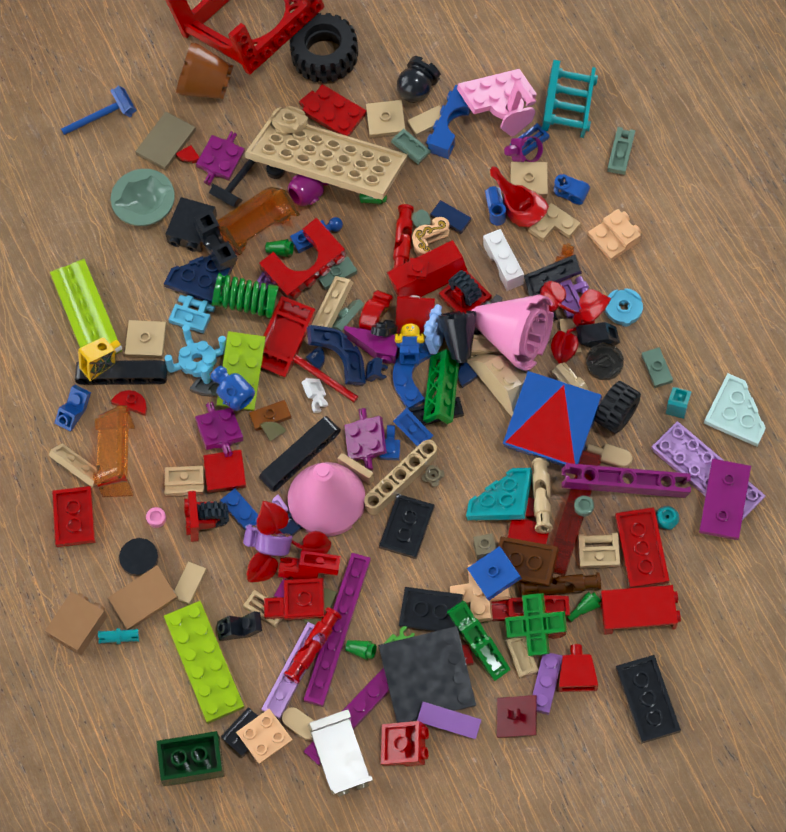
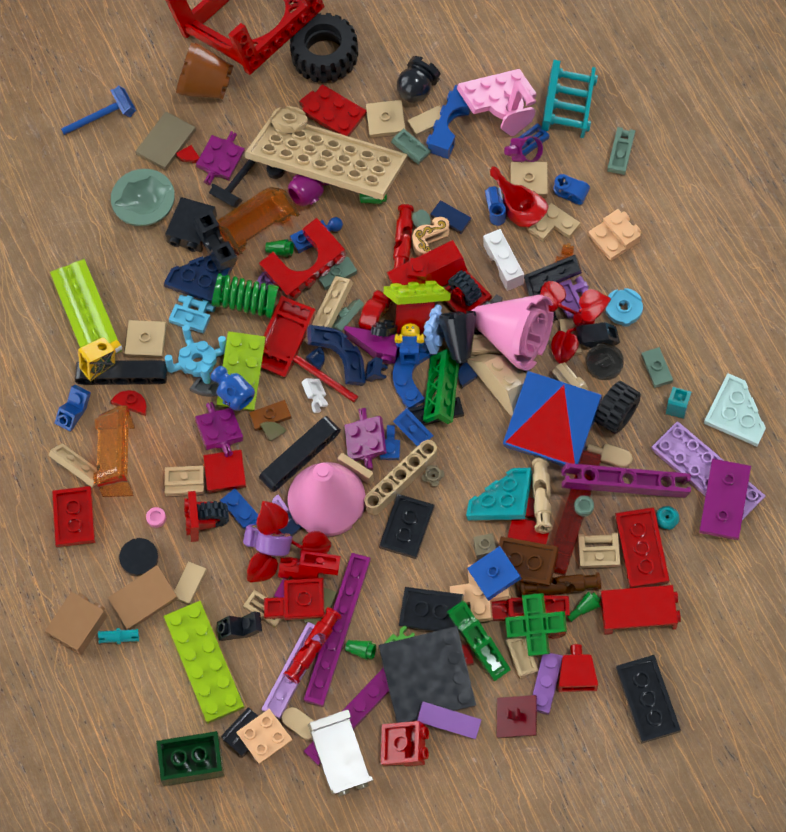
none -> lime plate [383,281,451,305]

